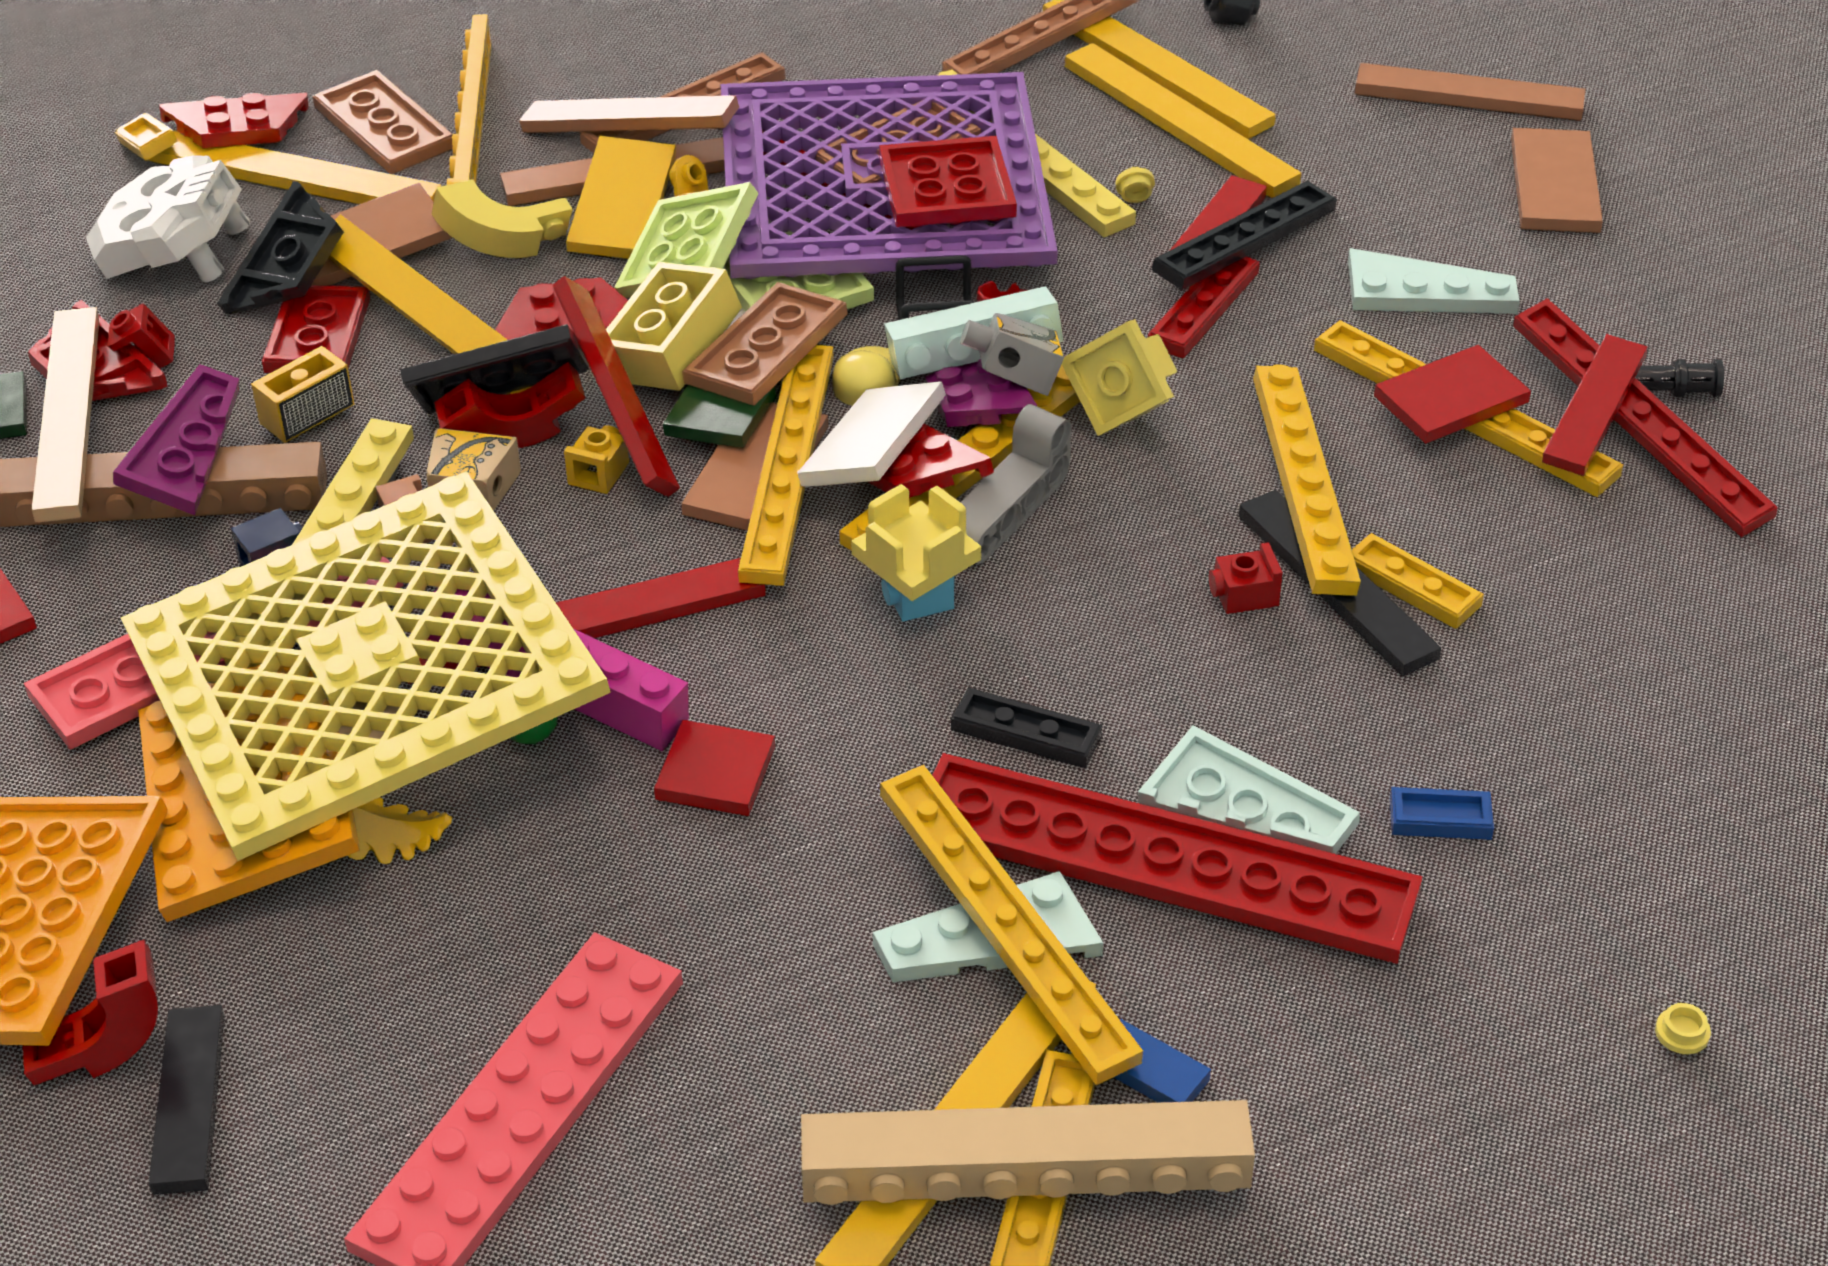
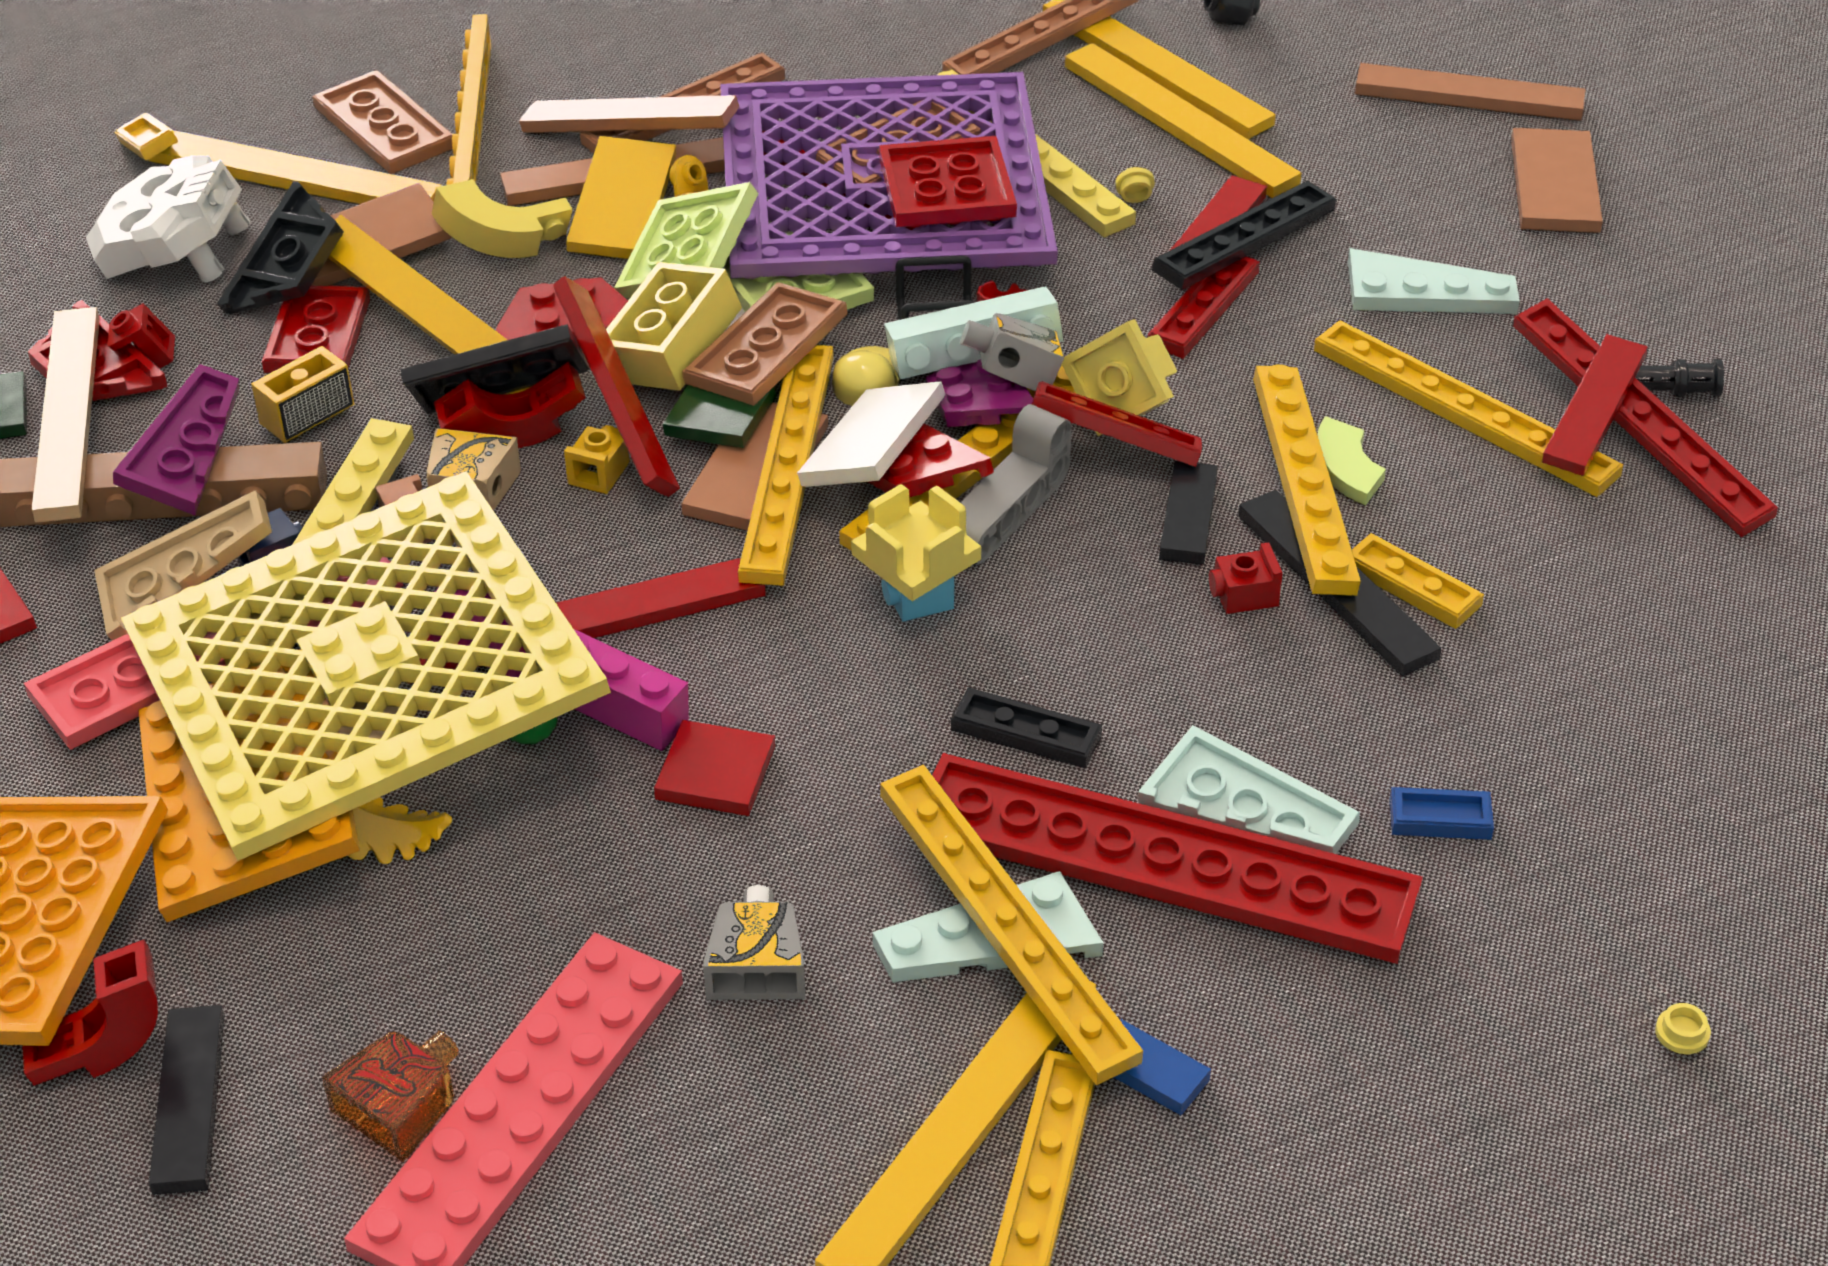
wing [159,93,308,148] -> none
tan brick [801,1100,1255,1205] -> none
red tile [1374,344,1531,444] -> none
none -> tan wing [94,490,272,641]
none -> clear orange torso [322,1031,459,1162]
none -> torso [703,885,805,1000]
none -> red tile [1032,381,1202,467]
none -> black tile [1159,461,1218,564]
none -> yellowish green tile [1317,416,1386,505]

